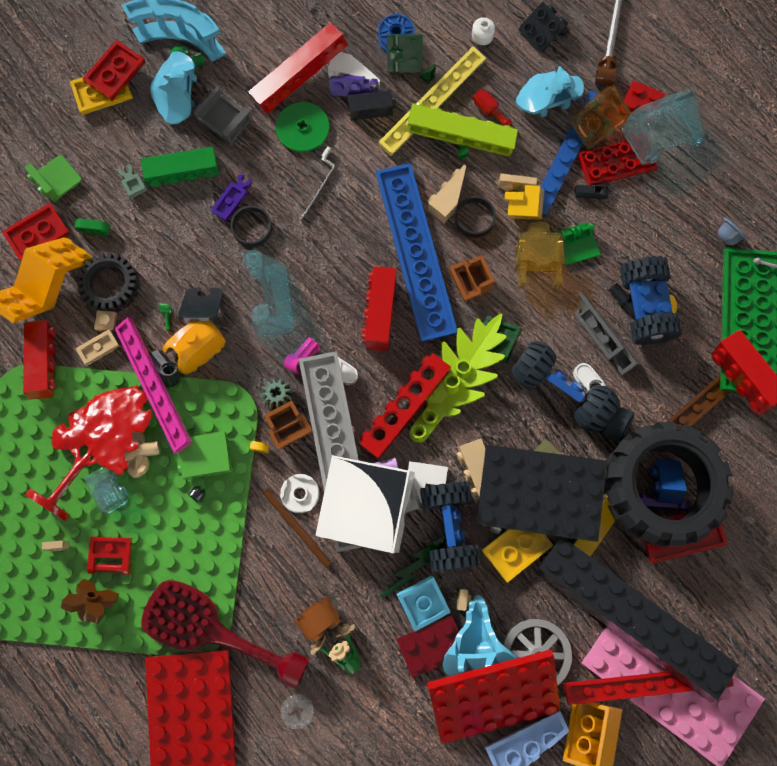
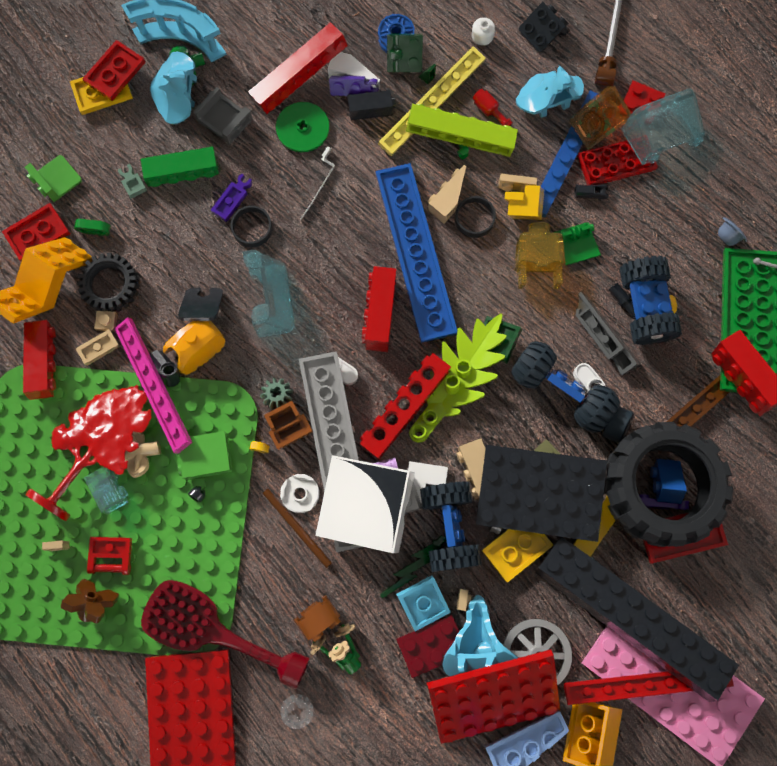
green hand [159,303,172,330] -> none
dark pink piece [284,338,321,375] -> none
dark orange plate [449,255,495,302] -> none

